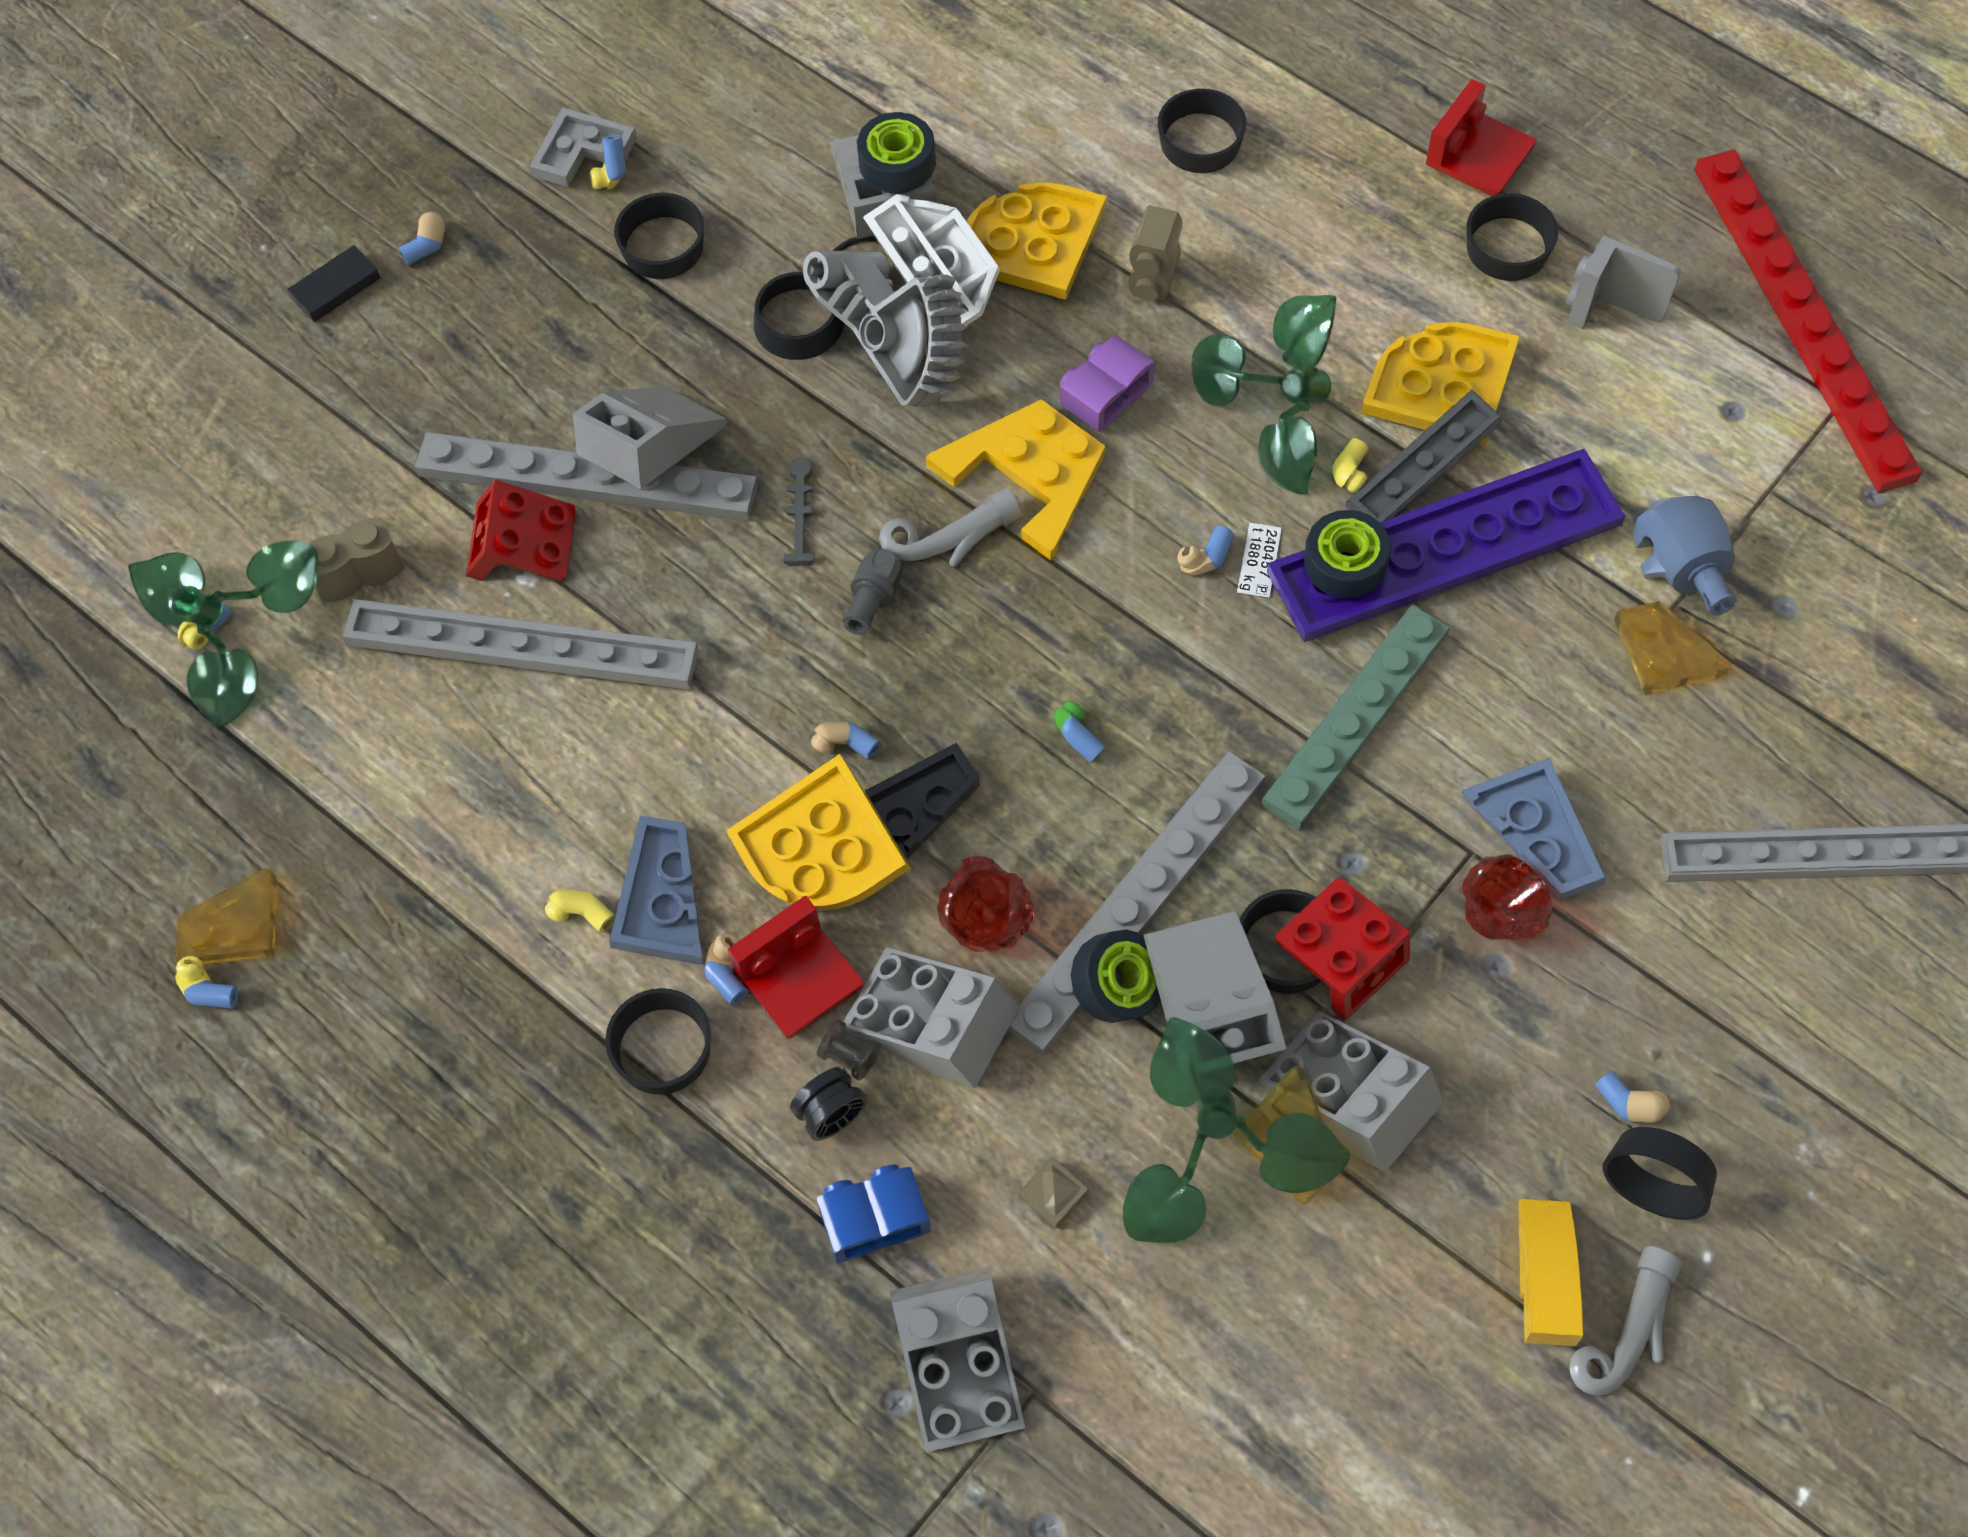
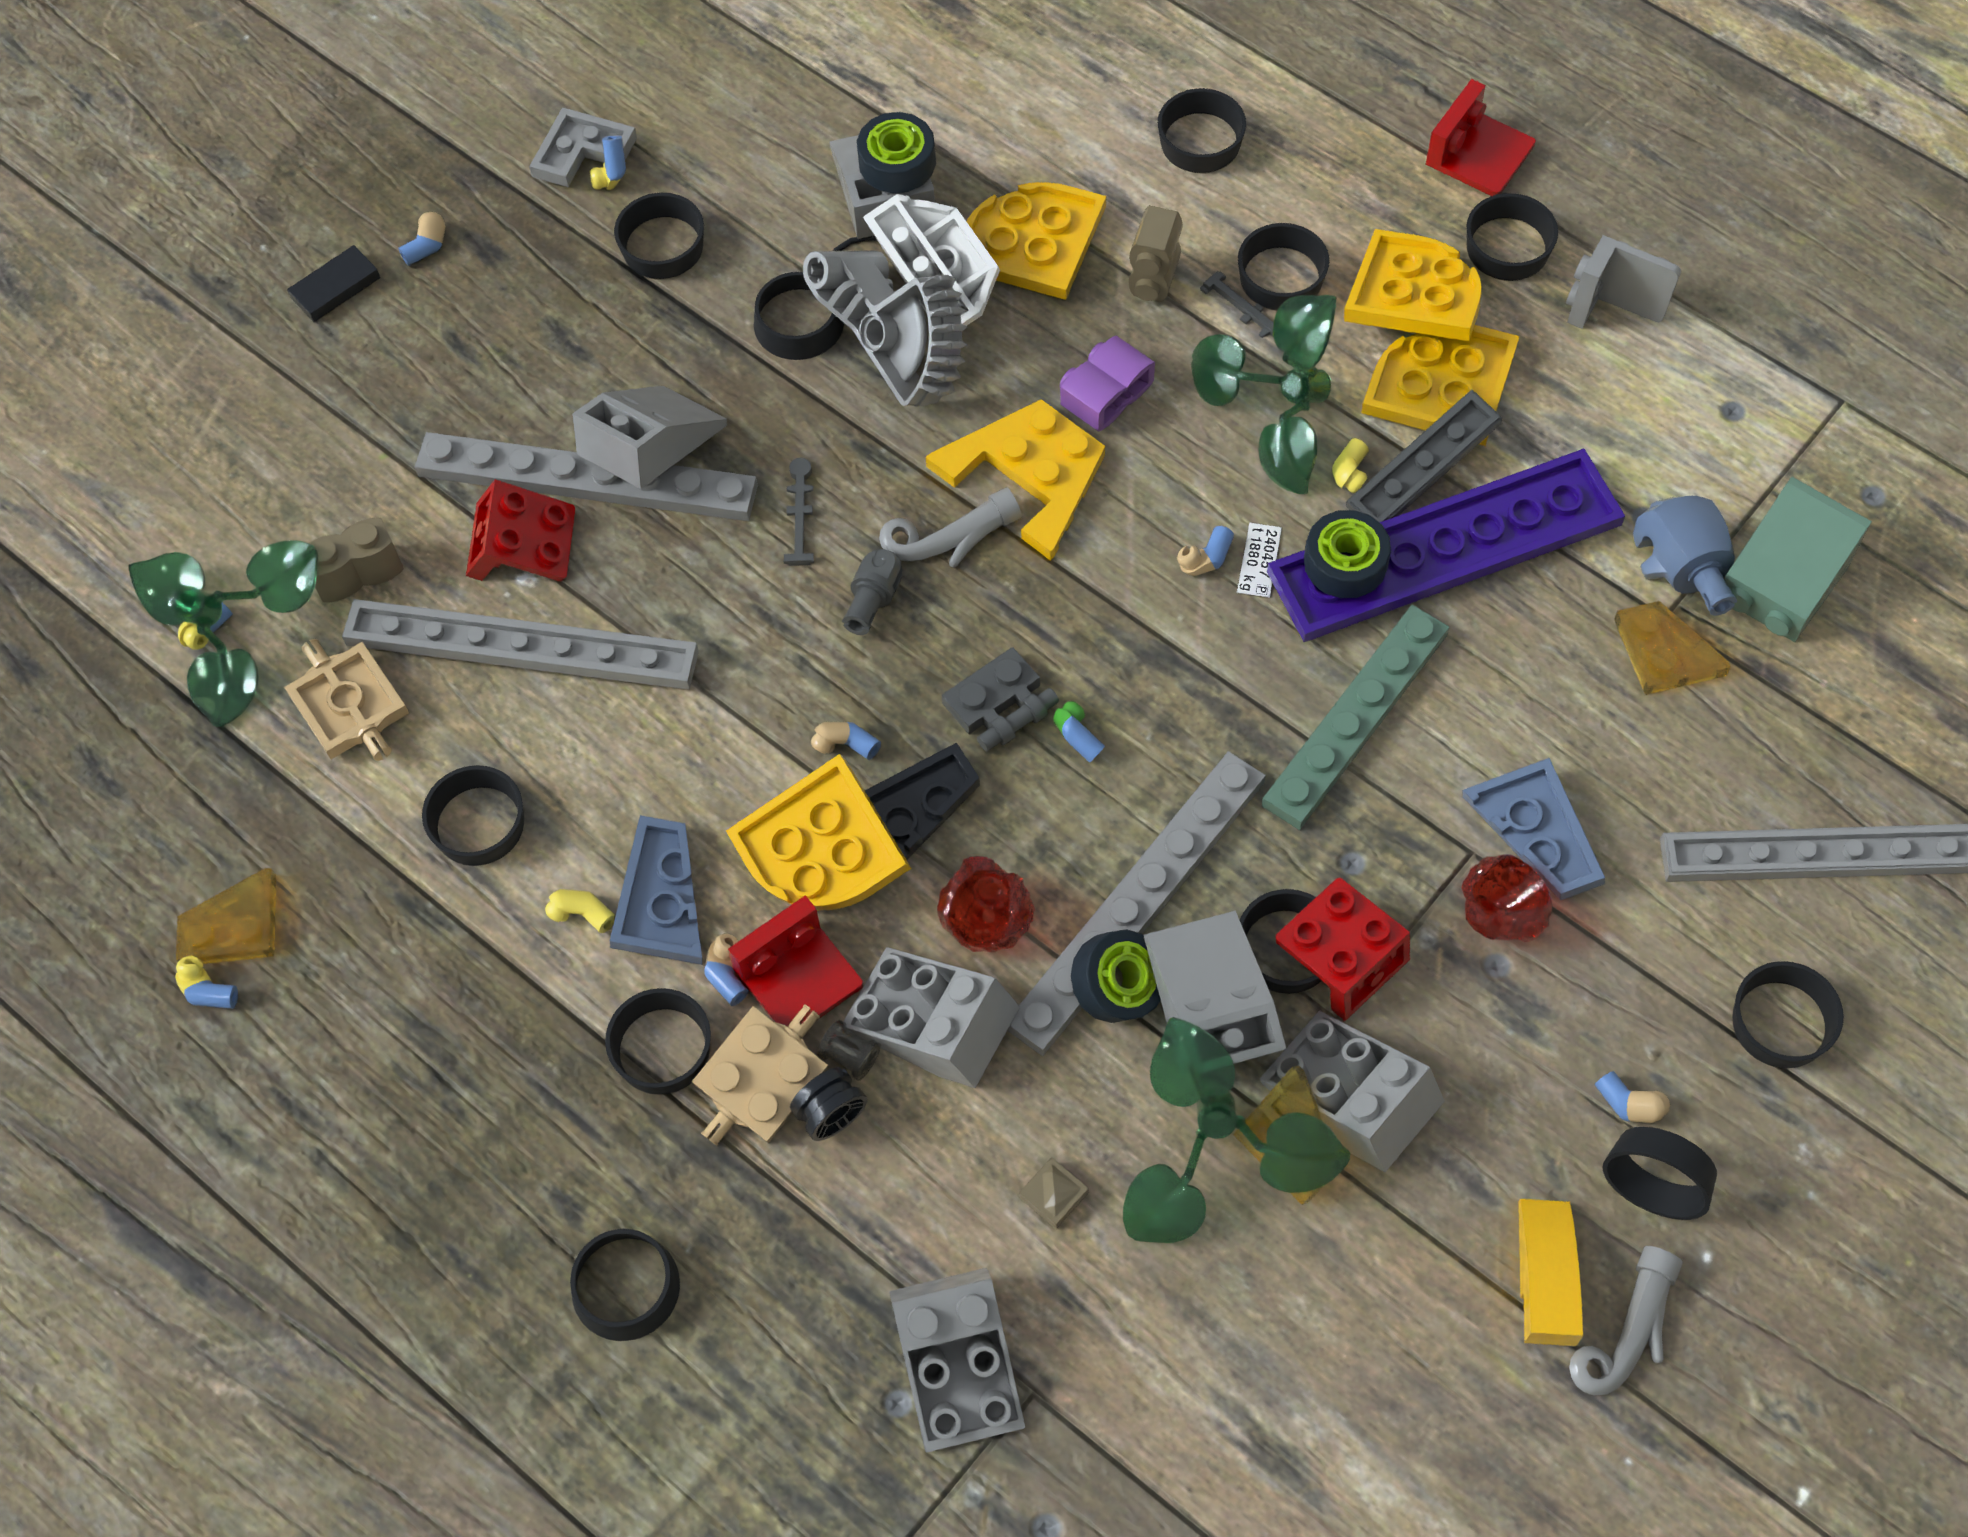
blue brick [817,1164,930,1263] -> none
red plate [1694,149,1922,493] -> none
none -> tan plate [284,639,409,761]
none -> black tyre [422,765,524,866]
none -> black tyre [570,1229,680,1341]
none -> tan plate [692,1004,829,1146]
none -> dark grey plate [941,647,1059,752]
none -> dark grey piece [1200,271,1299,352]
none -> black tyre [1238,223,1330,311]
none -> yellow plate [1344,229,1481,341]
none -> sand green slope [1724,477,1872,642]
none -> black tyre [1732,961,1844,1068]

